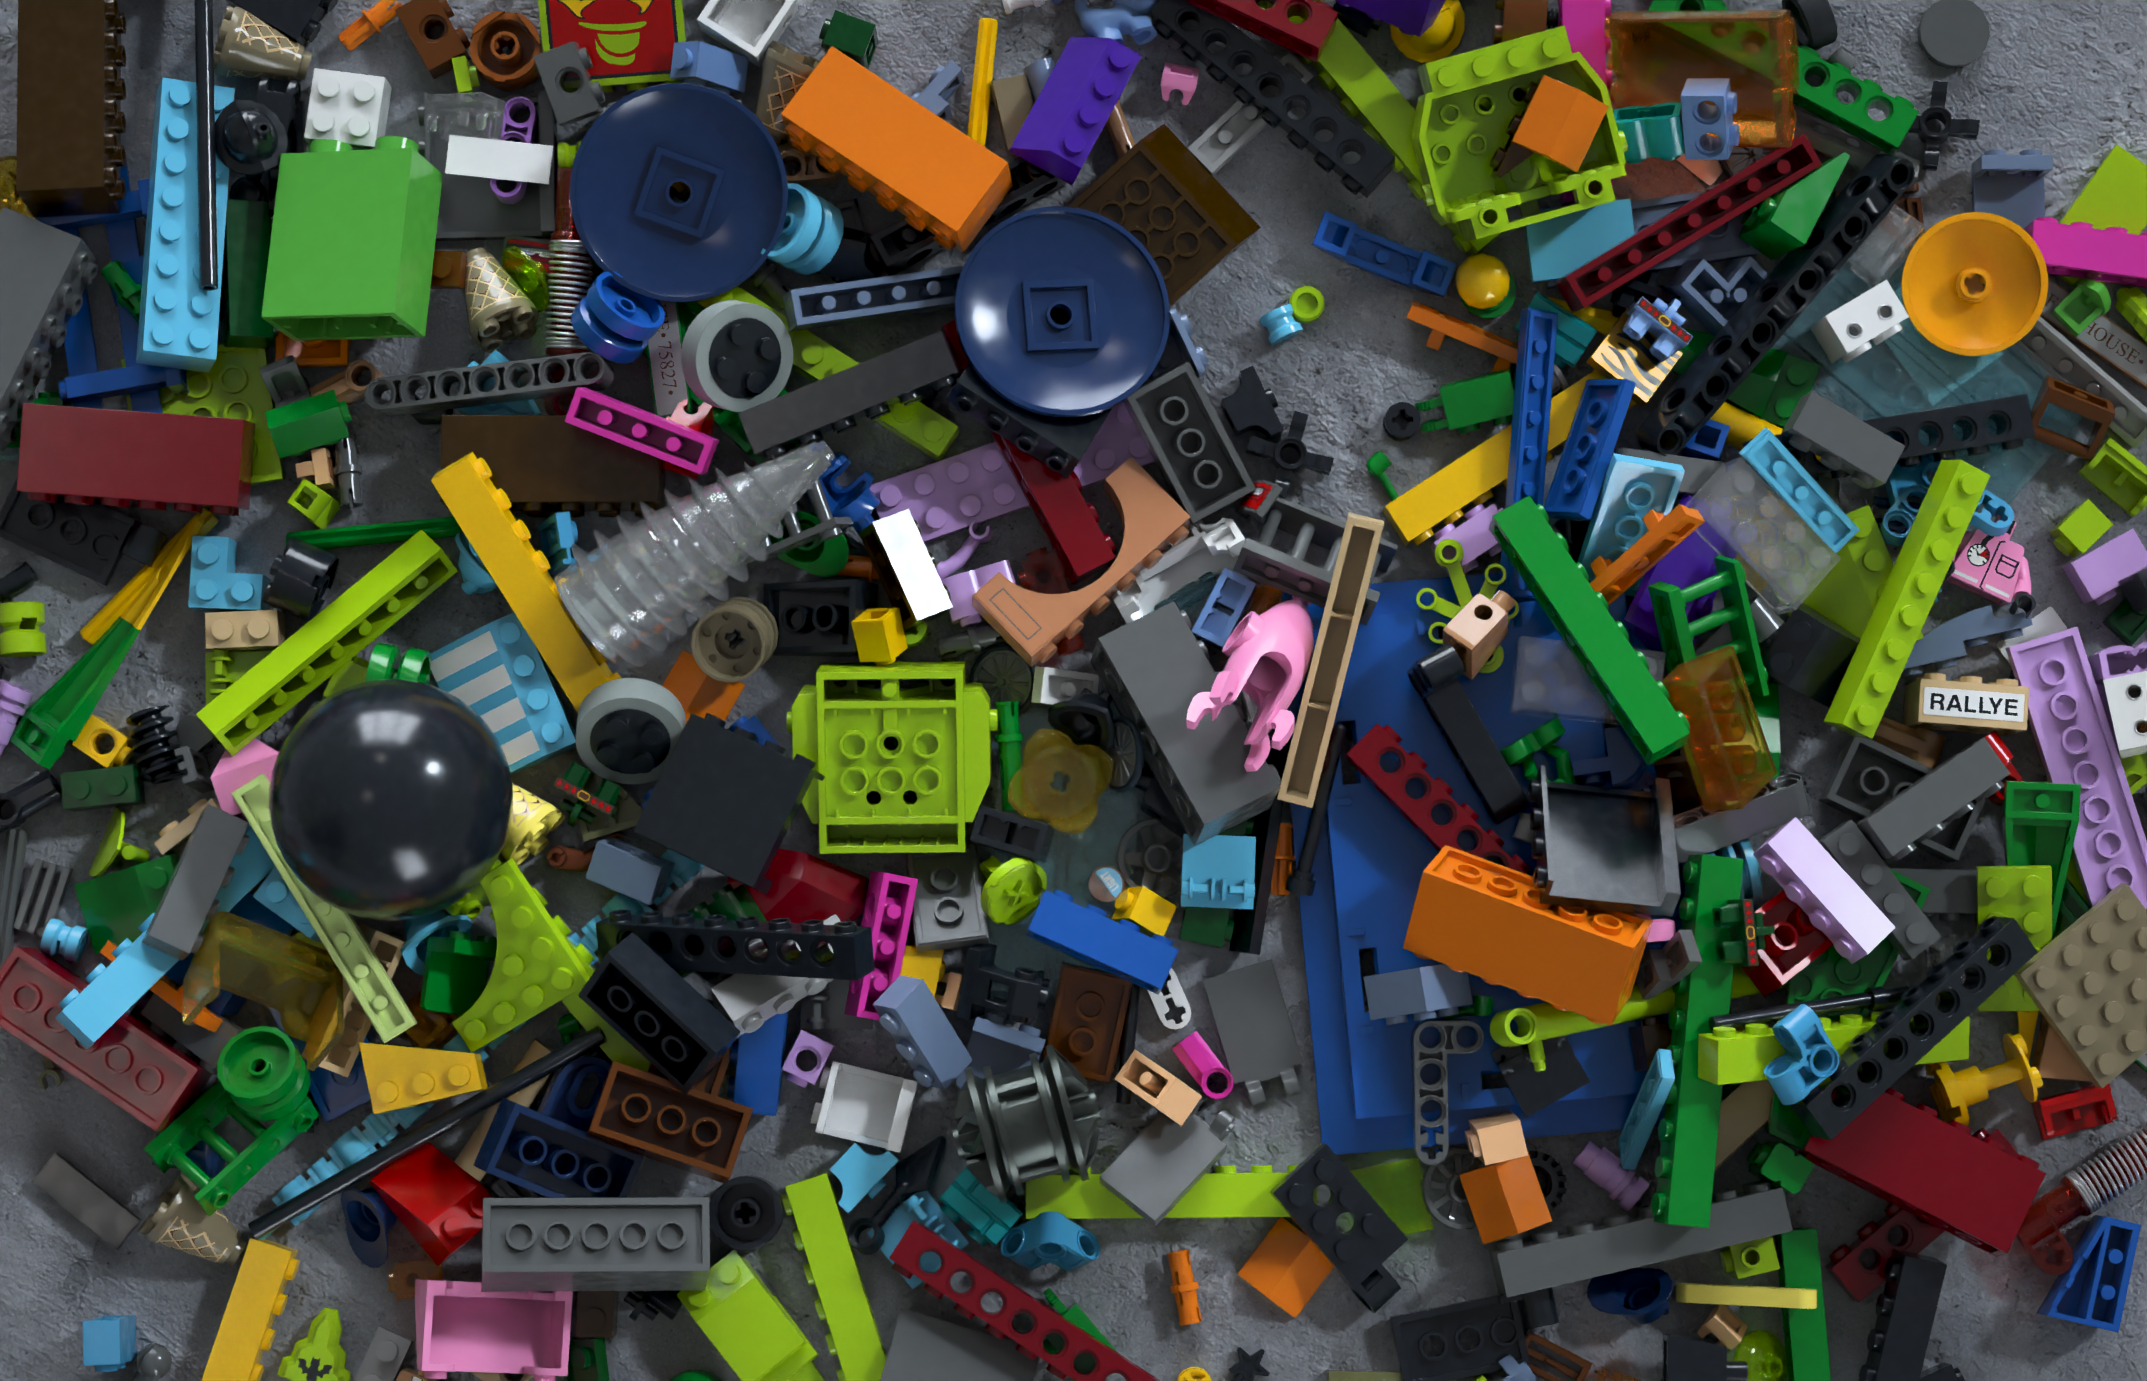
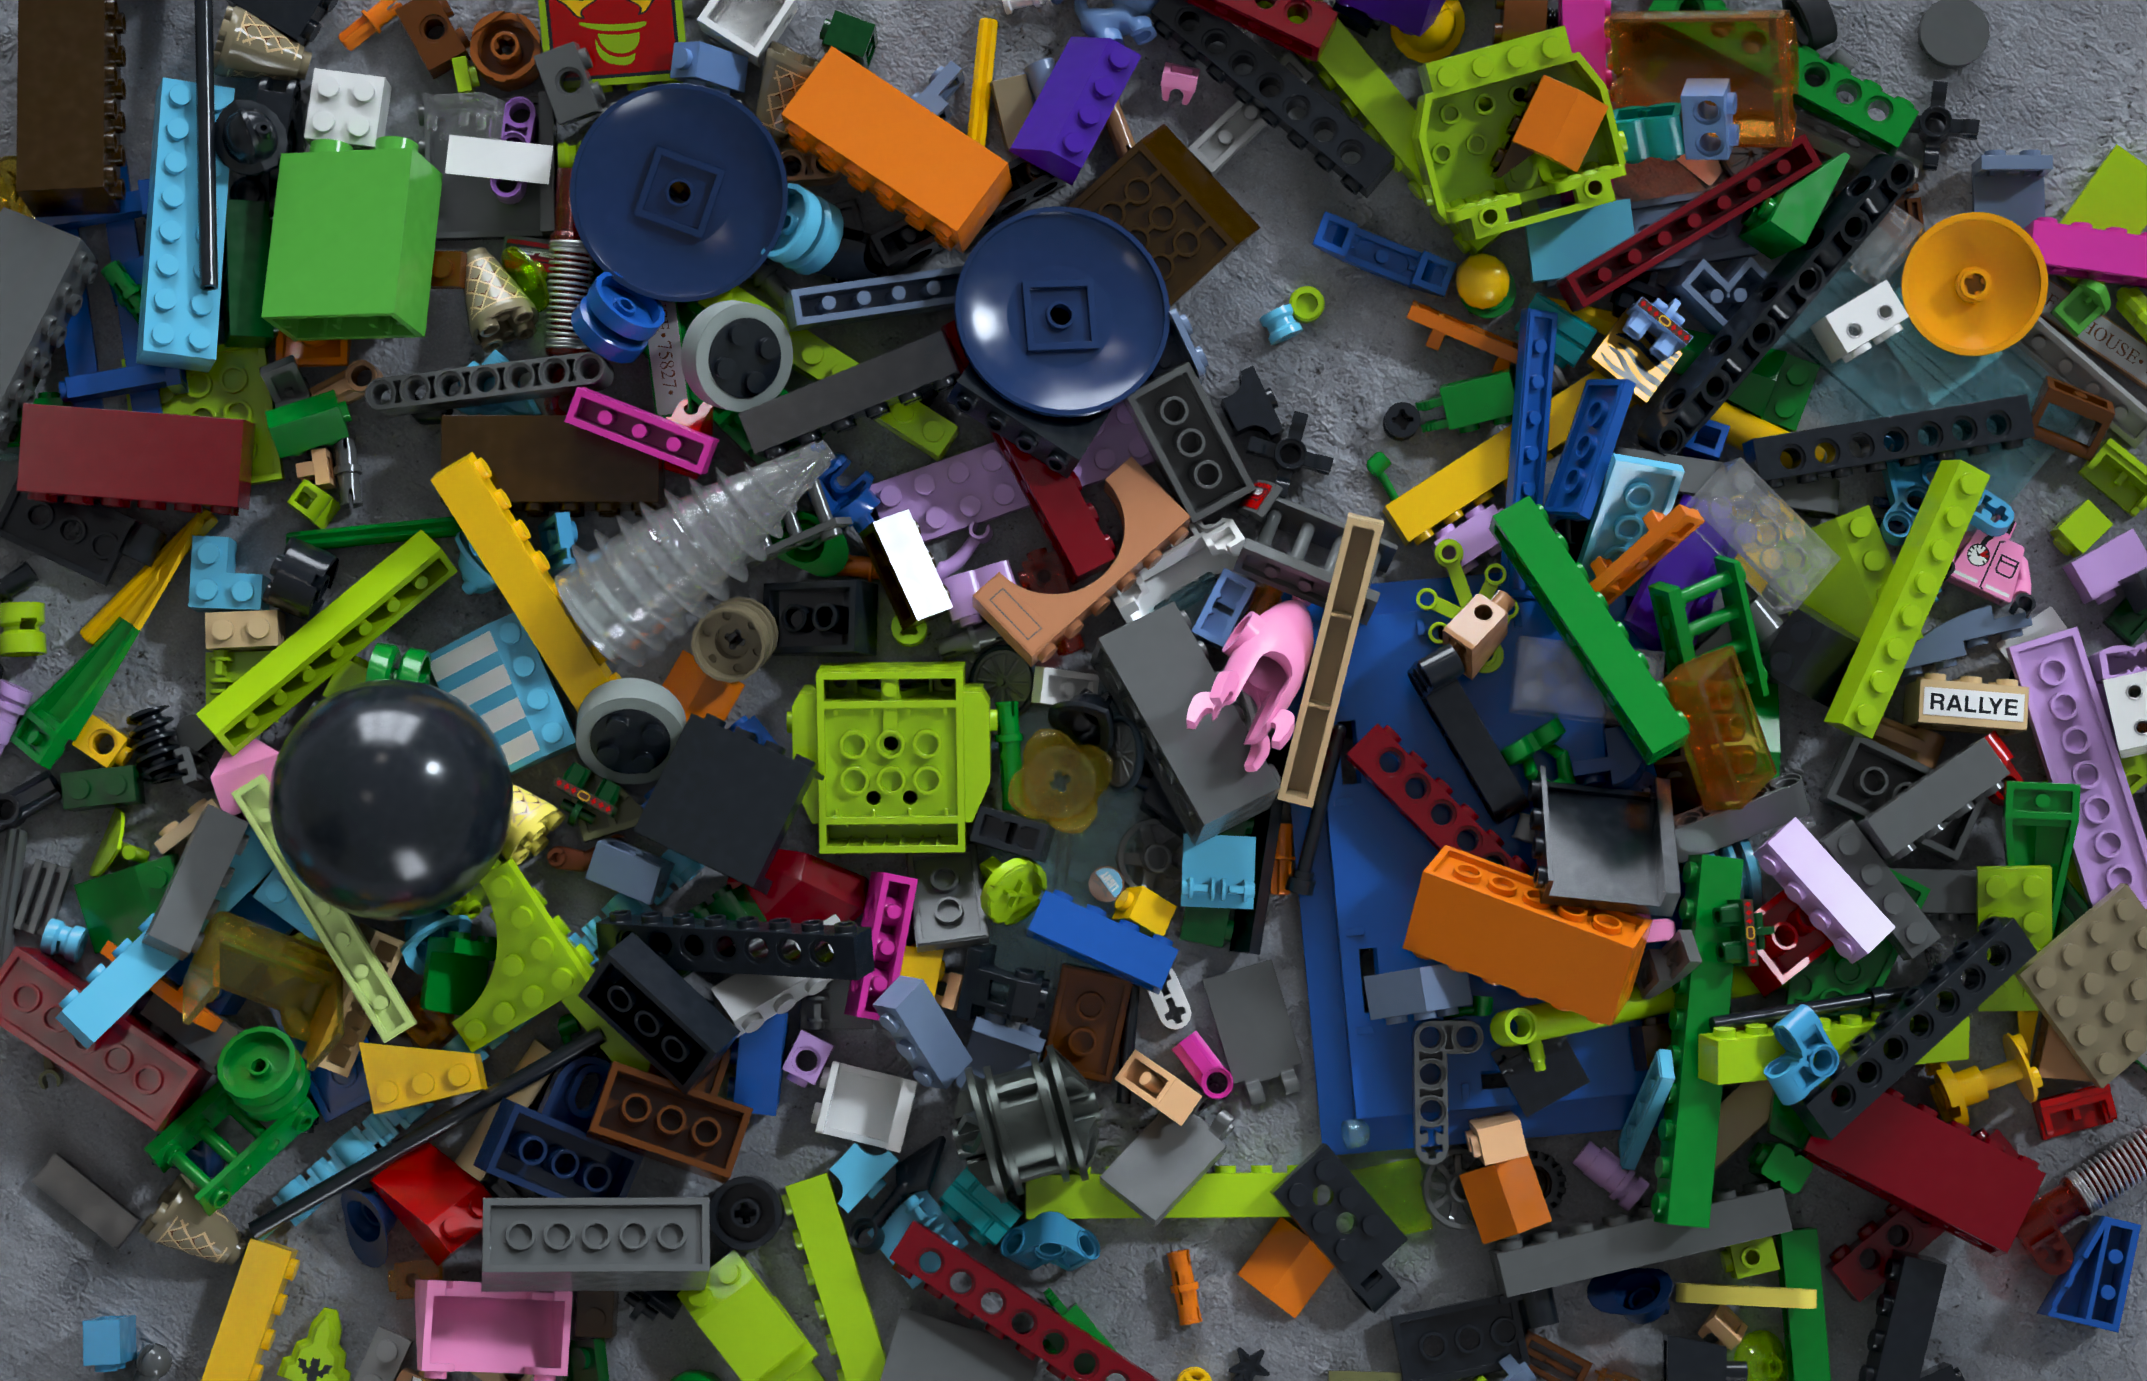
yellow brick [851,608,908,666] -> none
medium azure tile [1739,428,1860,555] -> none
dark grey brick [1781,391,1905,489] -> none
none -> clear light blue hinge [1341,1119,1370,1149]

